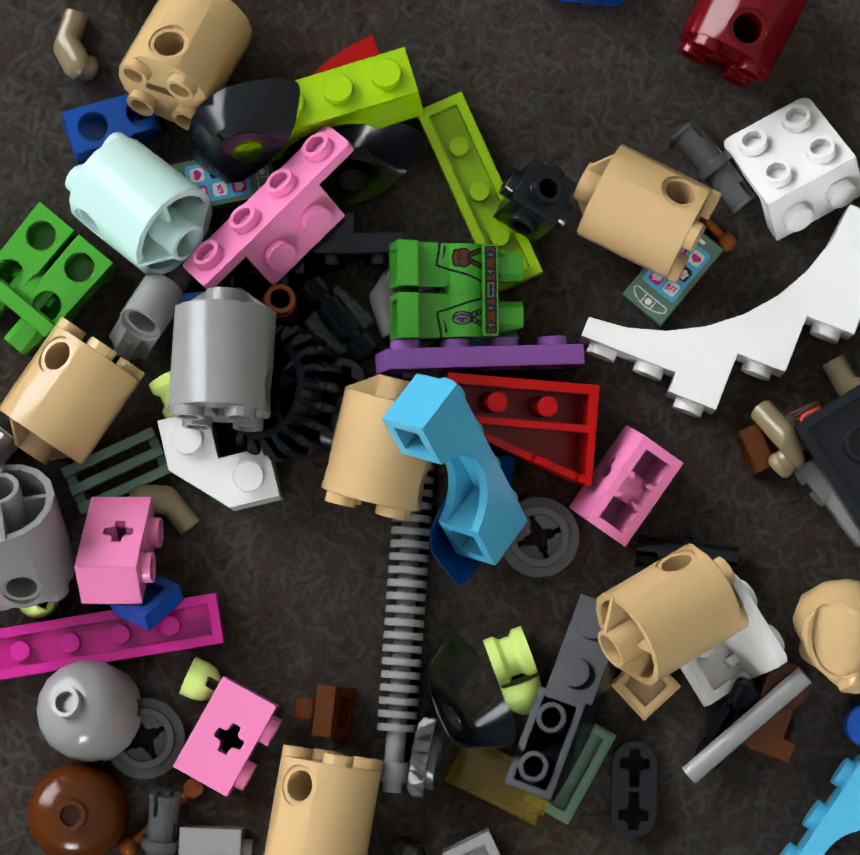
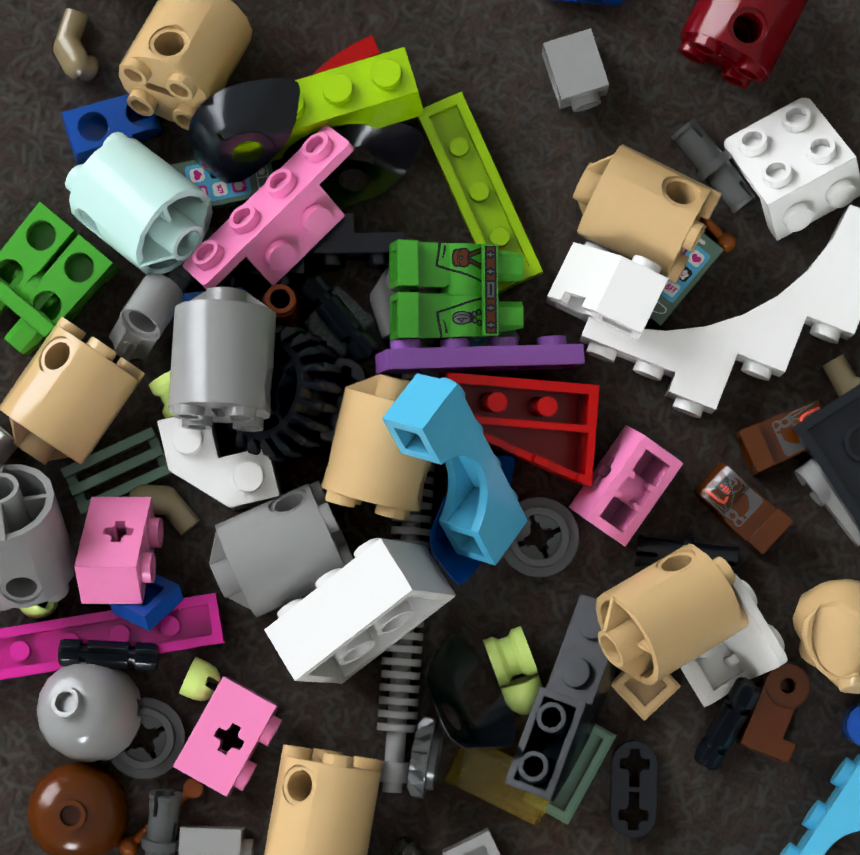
reddish brown tile [294,684,356,739] -> none
black brick [493,158,577,243] -> none
light grey bar [682,667,812,783] -> none
dark tan arm [751,401,805,478] -> none
none -> black axle [58,639,159,671]
none -> light grey cylinder [209,481,353,617]
none -> white brick [264,538,456,684]
none -> light grey brick [542,28,609,112]
none -> white brick [546,241,669,340]
none -> reddish brown leg [693,462,794,557]

